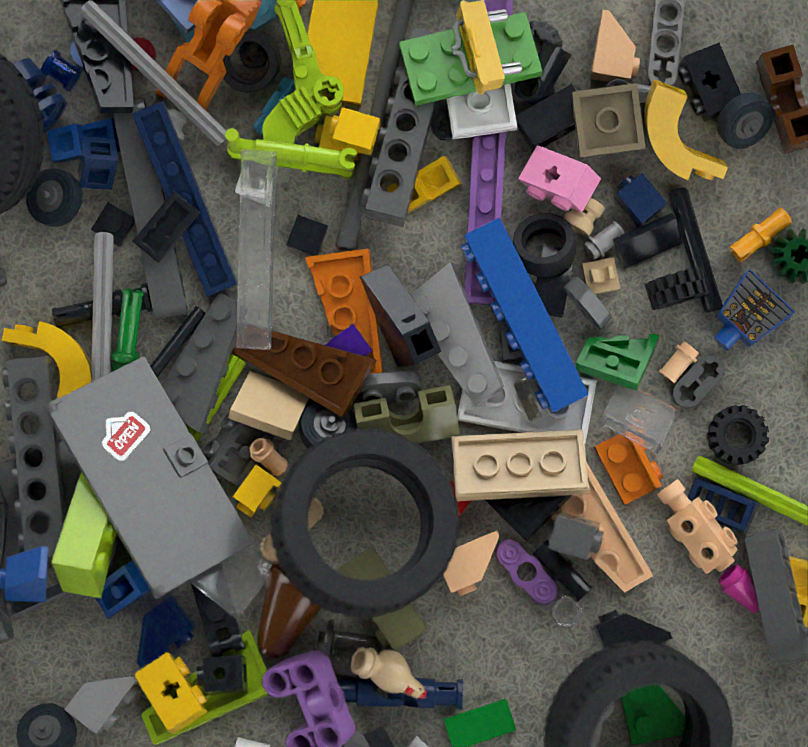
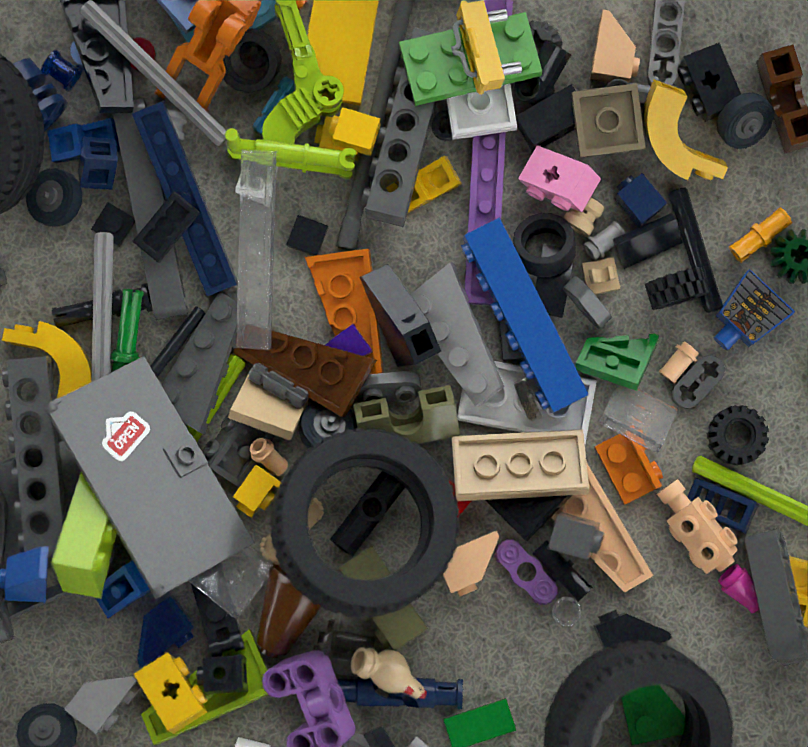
none -> dark grey axle [249,363,309,408]
none -> black piece [330,471,405,557]

